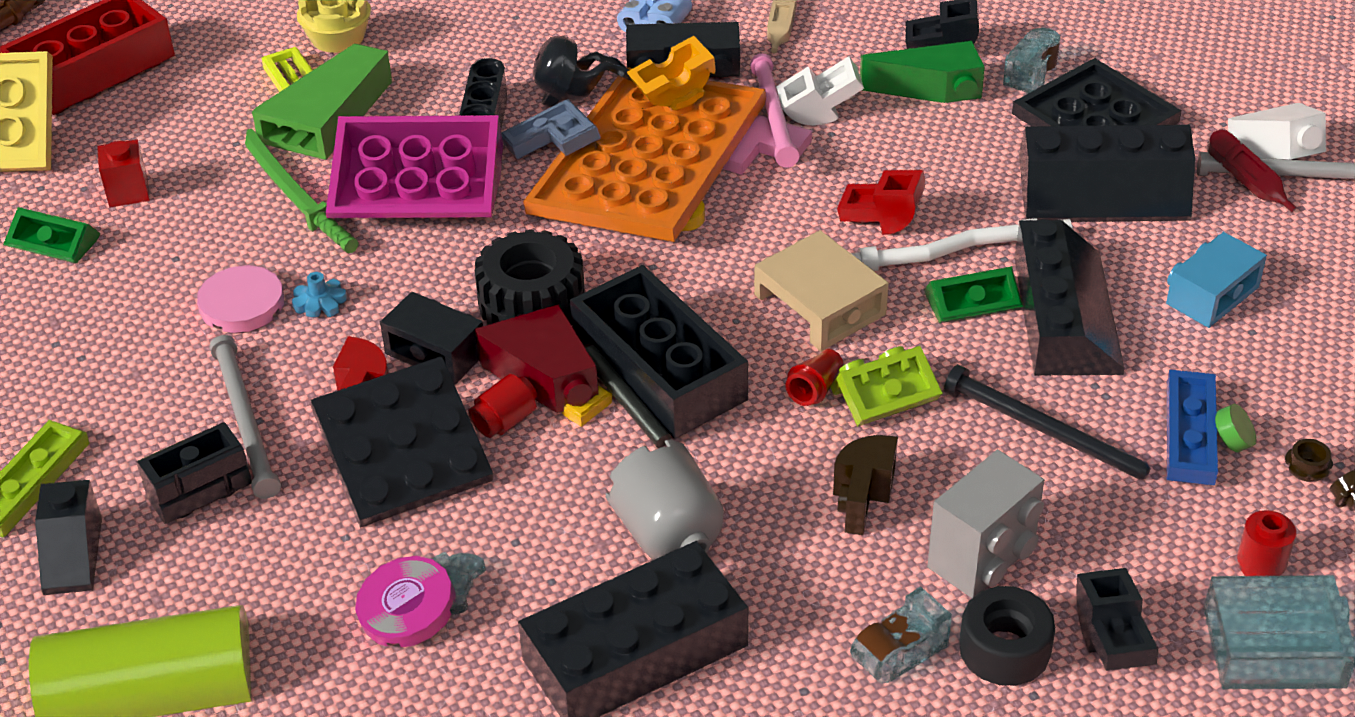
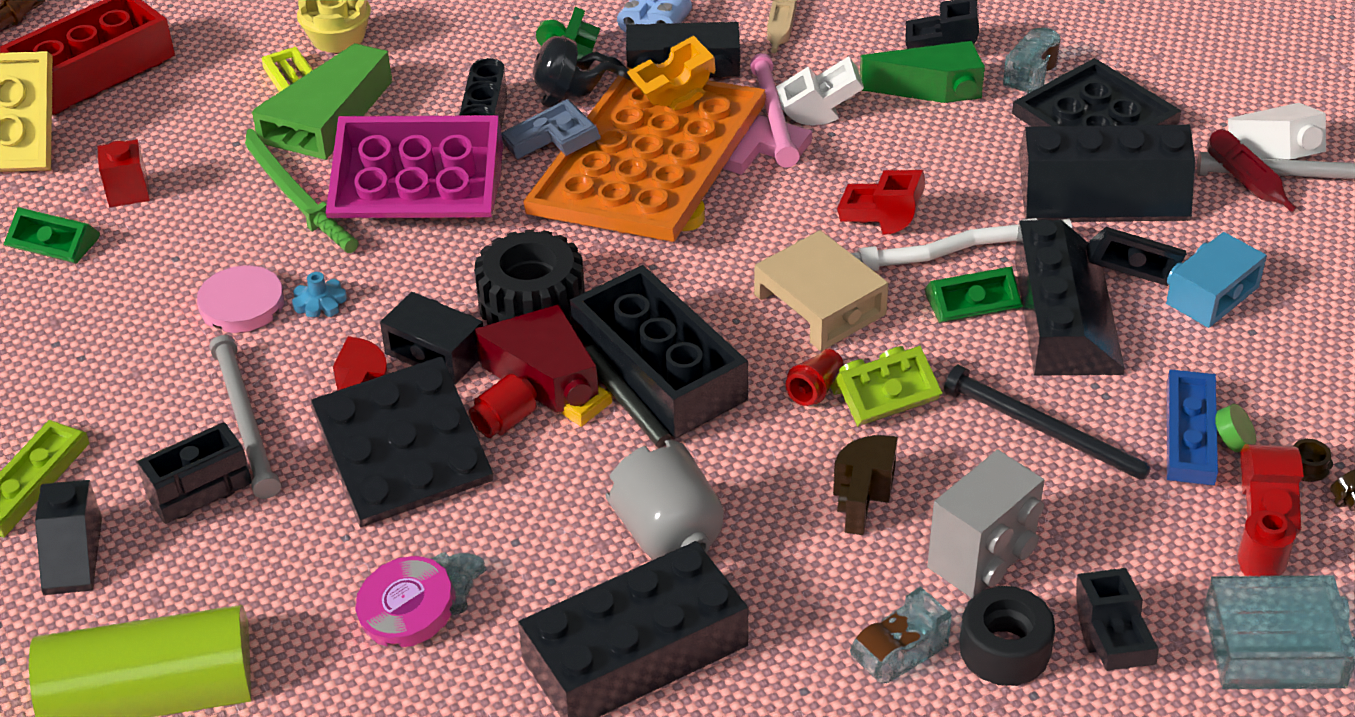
none -> green hips [536,7,601,60]
none -> black slope [1086,227,1187,286]
none -> red brick [1241,444,1304,536]

